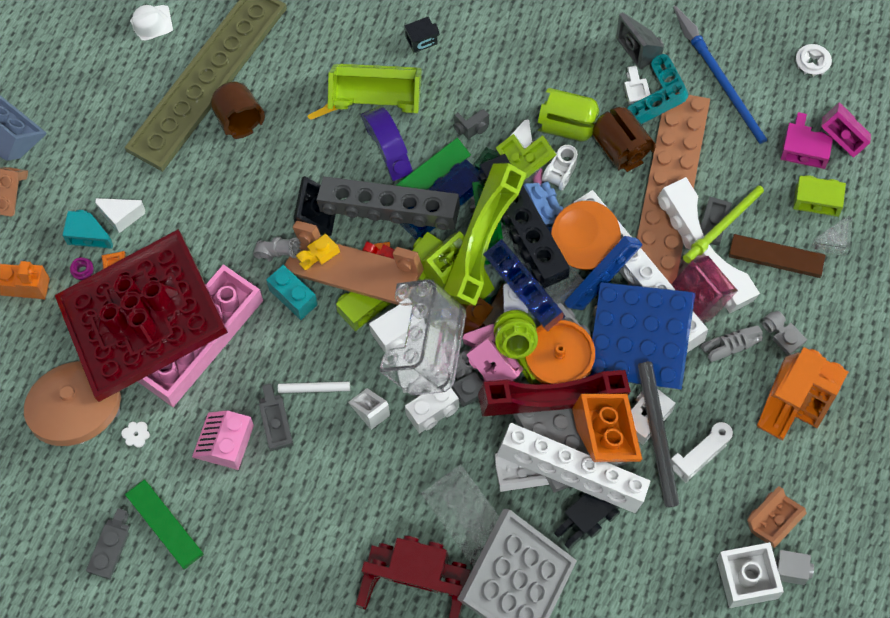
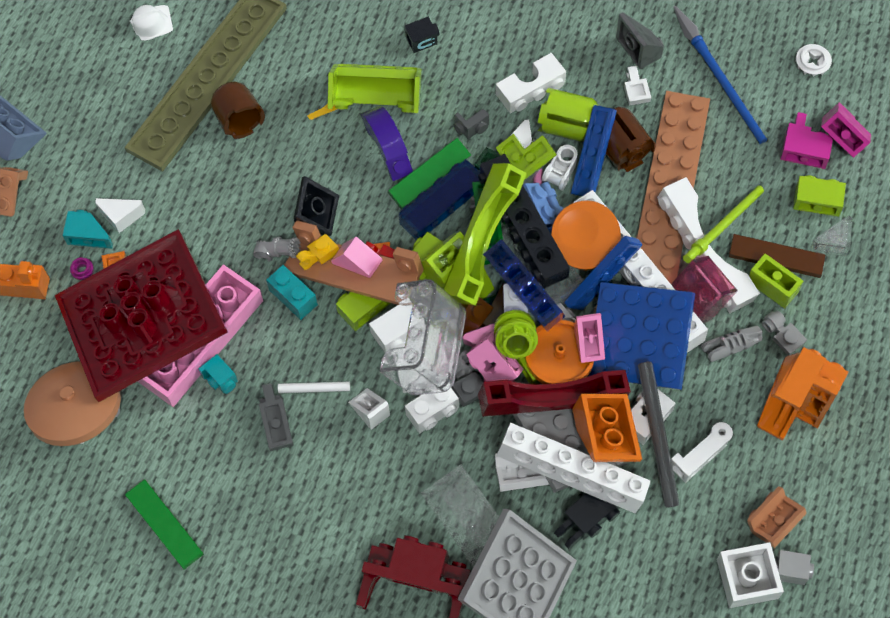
dark grey hinge [86,508,130,580] -> none
white plant [122,422,150,448] -> none
bright pink slope [192,411,254,470] -> none
dark grey brick [317,176,460,230] -> none
teal beam [627,54,689,124] -> none
dark grey plate [701,197,732,246] -> none
none -> teal brick [199,354,238,394]
none -> bright pink slope [331,237,382,278]
none -> white arch [496,53,566,113]
none -> blue tile [571,105,617,196]
none -> bright pink slope [574,313,605,363]
none -> lime brick [749,254,804,309]

